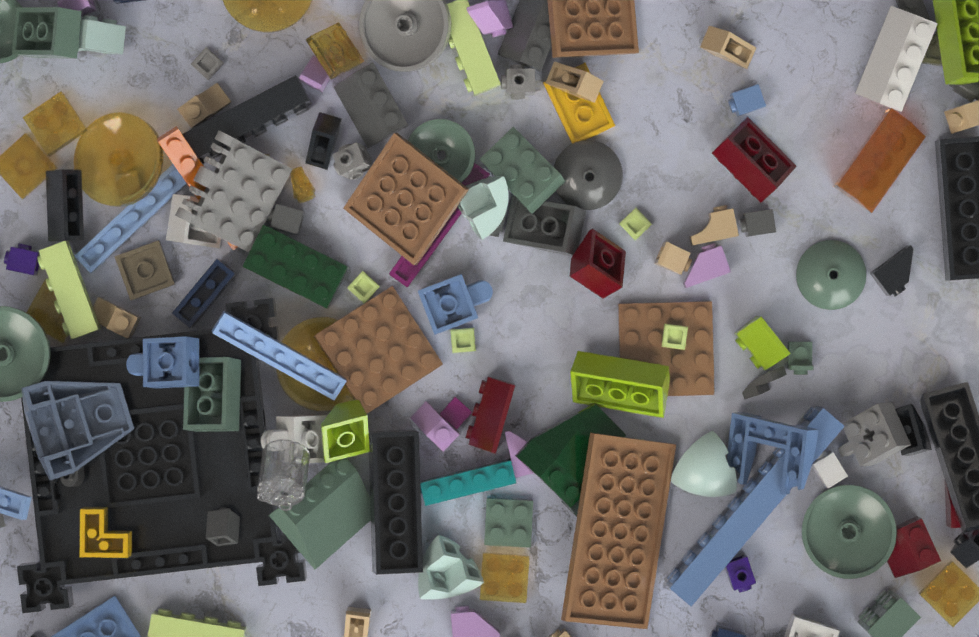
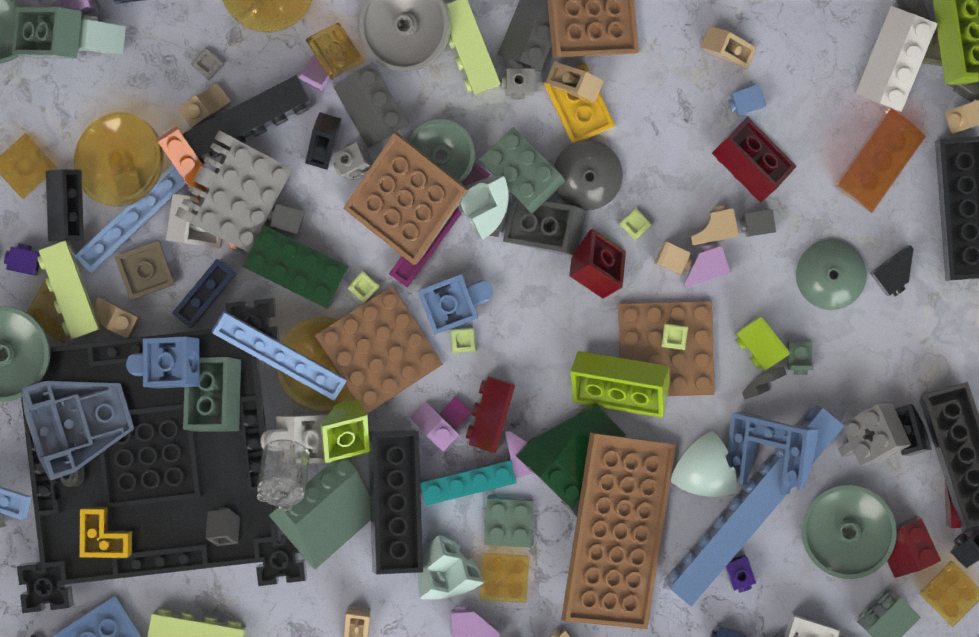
clear yellow plate [22,91,88,157] -> none
clear yellow cone [290,167,316,203] -> none
lavender slope [467,0,513,38] -> none
white brick [812,450,848,488] -> none

